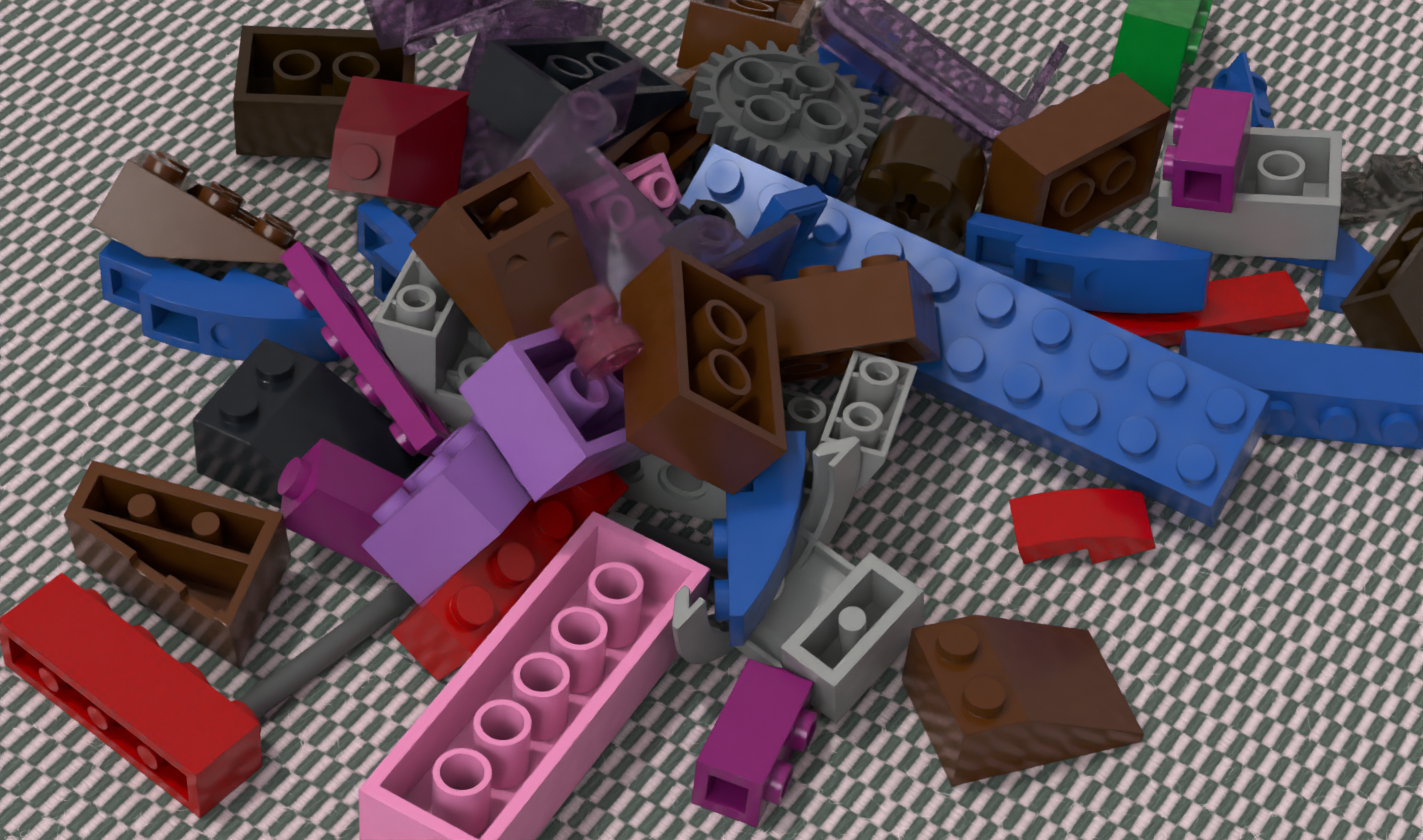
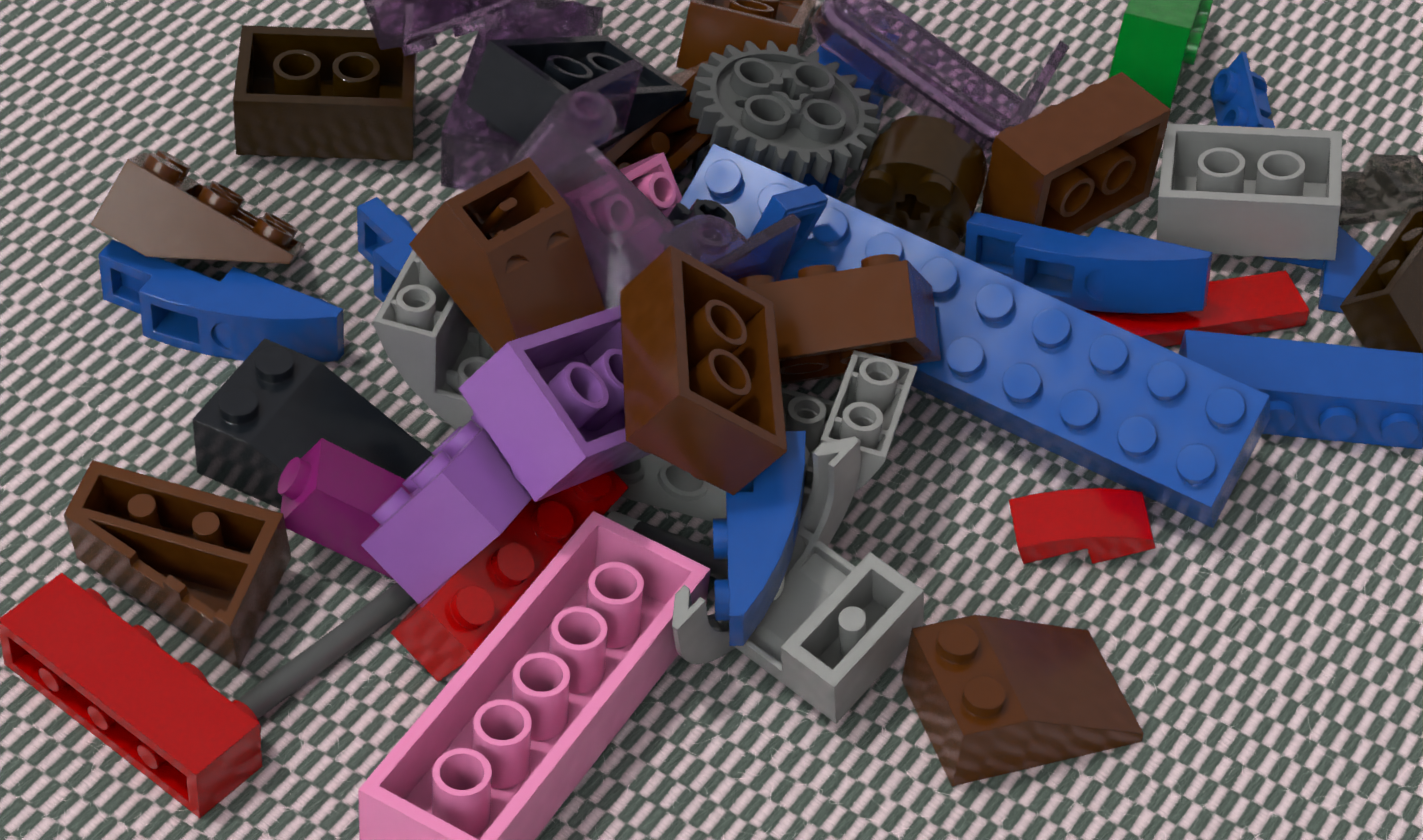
magenta plate [280,241,451,457] -> none
dark red slope [327,76,470,209] -> none
clear pink wheel [550,284,644,381] -> none
magenta brick [691,658,819,828] -> none
magenta brick [1162,86,1253,213] -> none

